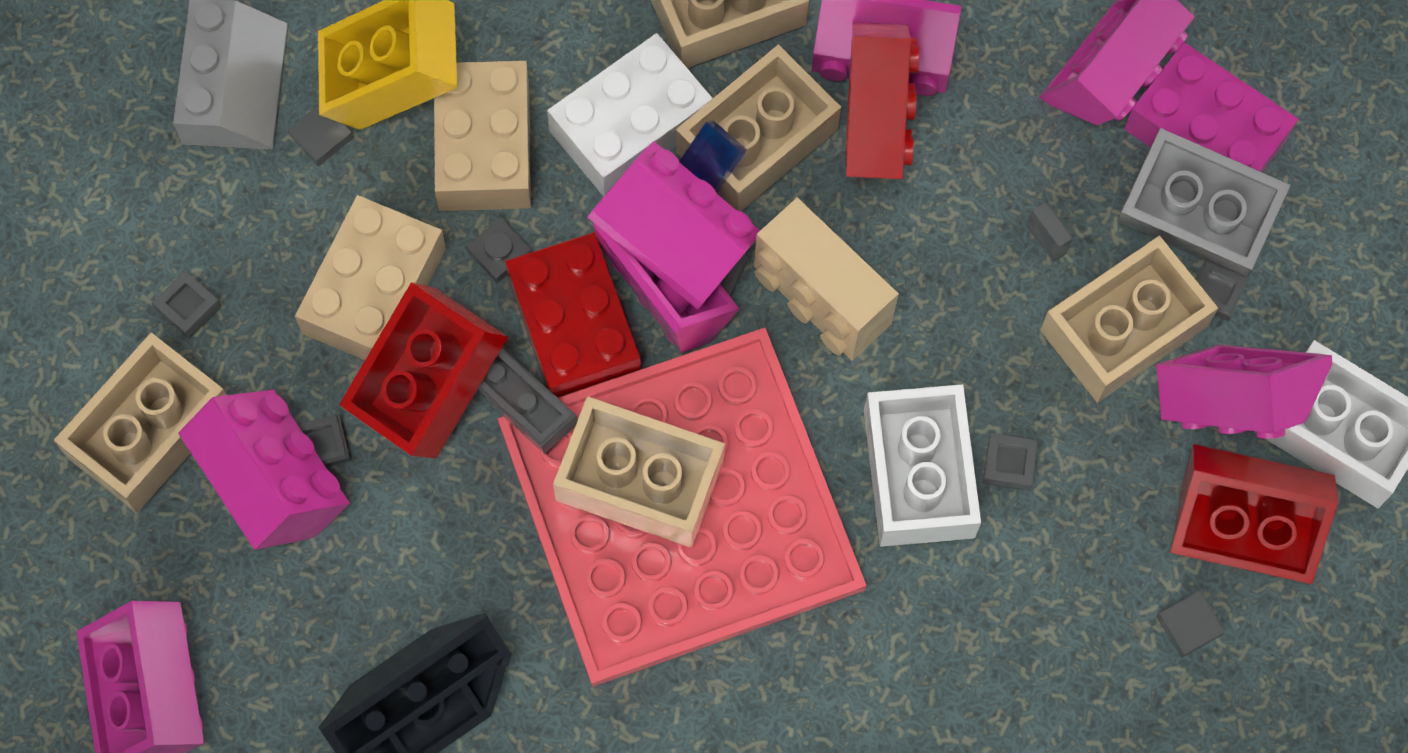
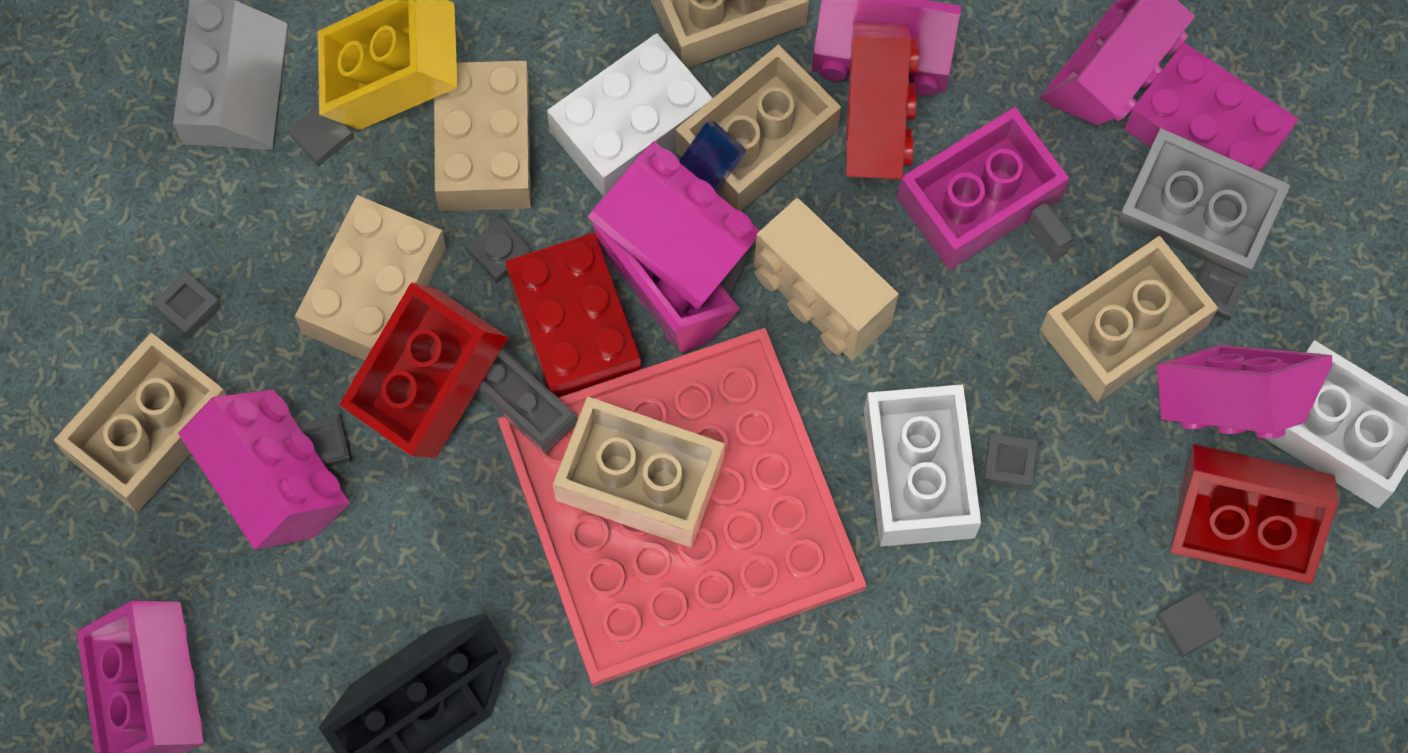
none -> dark pink brick [897,107,1070,270]

